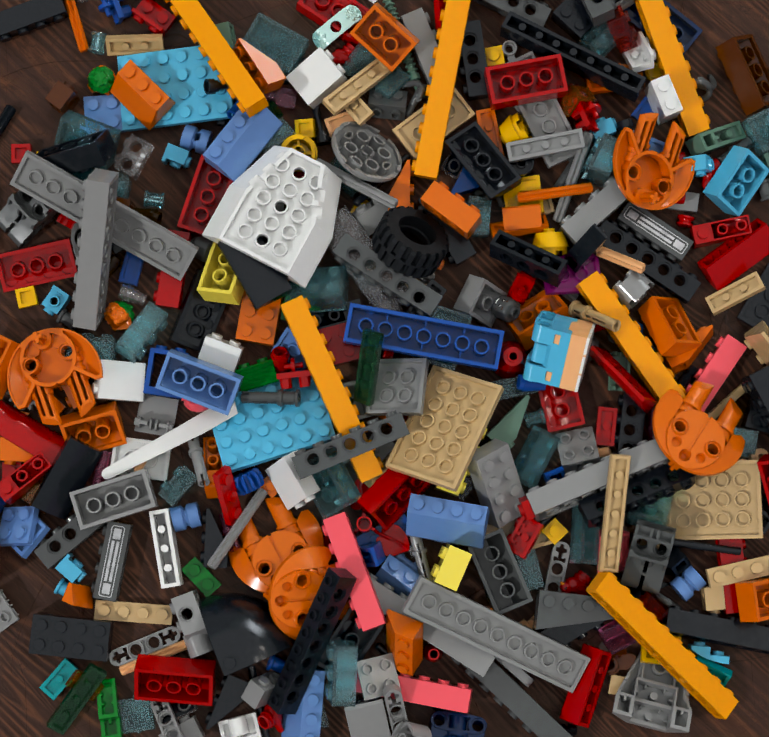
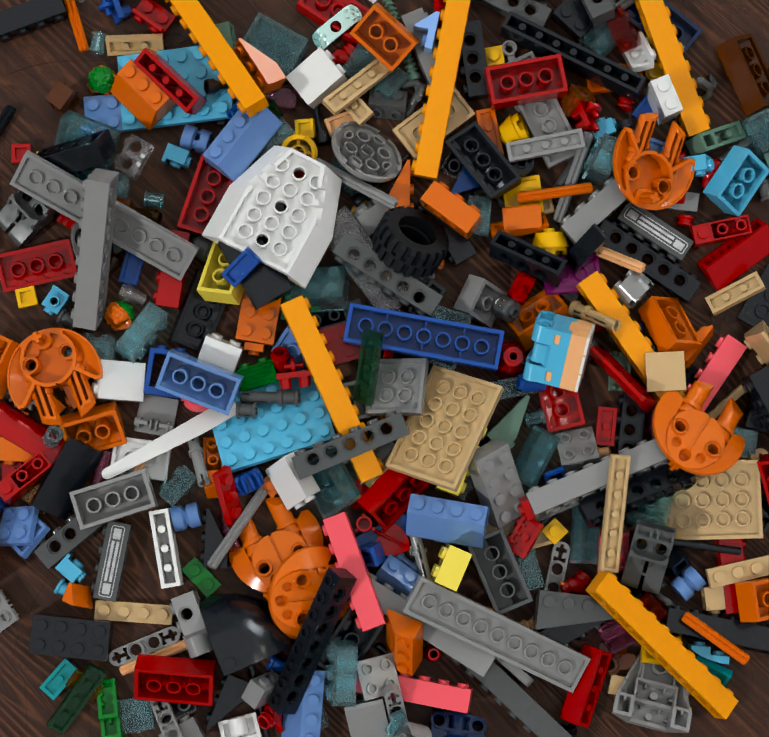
none -> clear light blue bush [43,425,63,448]
none -> red brick [133,48,207,115]
none -> blue tile [221,247,262,288]
none -> dark grey bush [236,401,258,419]
none -> orange plate [244,342,265,356]
none -> clear light blue pin [385,711,406,737]
none -> light blue slope [413,11,440,53]
none -> red bush [616,97,635,112]
none -> tan tile [644,351,686,392]
none -> orange axle [681,612,750,665]

